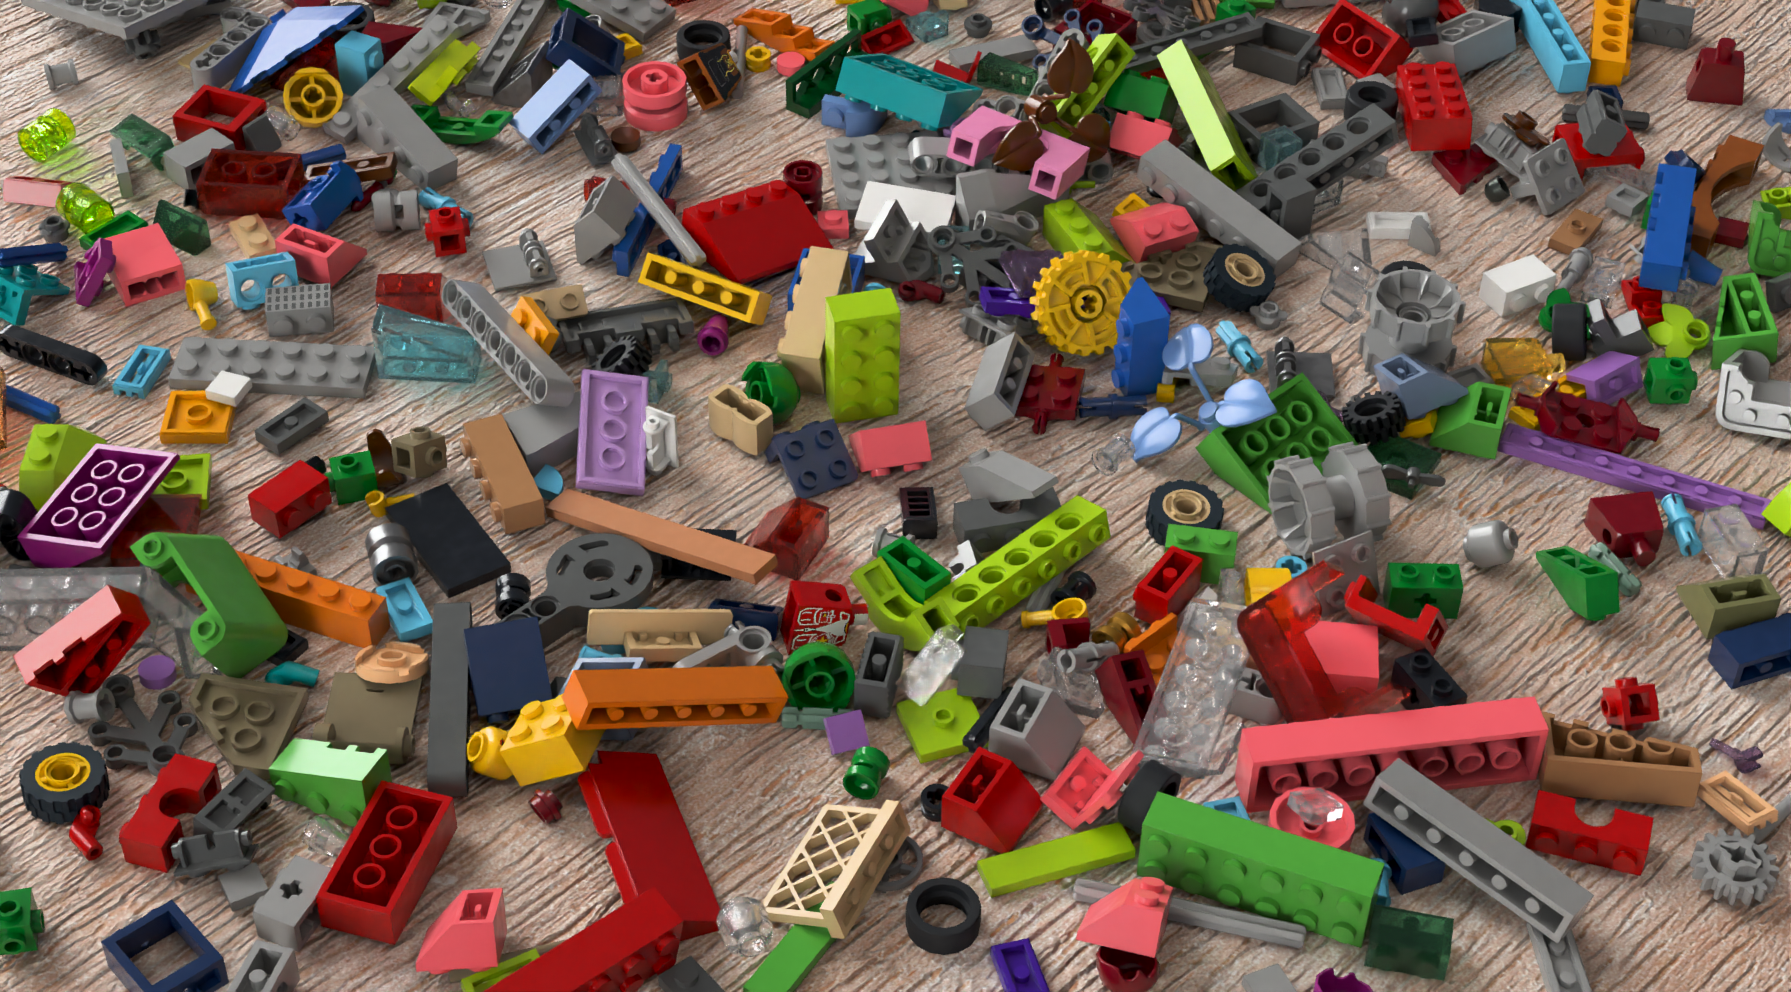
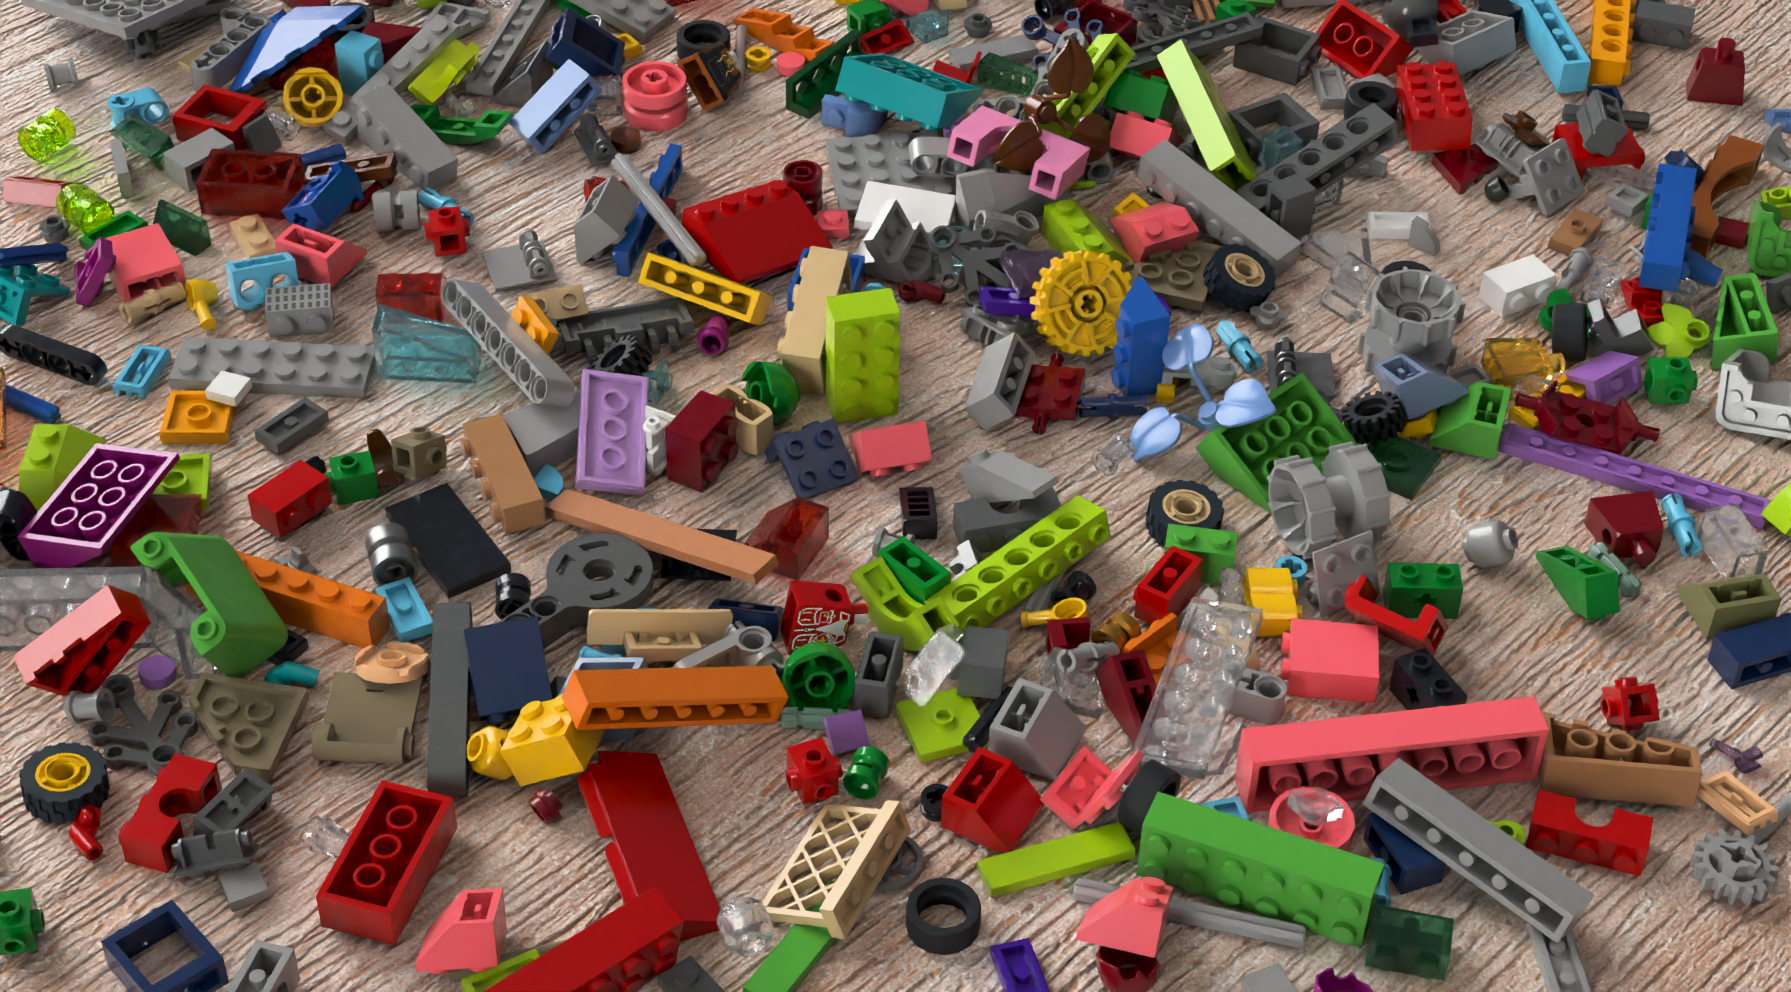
black hand [183,182,209,209] -> none
light grey brick [253,855,331,952] -> none
bright green wedge [268,738,392,827] -> none
yellow hand [365,490,415,517] -> none
clear red windscreen [1237,560,1412,724] -> none
dark grey piece [1381,464,1446,489] -> none
none -> medium azure piece [107,87,169,133]
none -> tan pin [120,280,187,323]
none -> dark red brick [665,390,739,493]
none -> red brick [785,737,843,805]

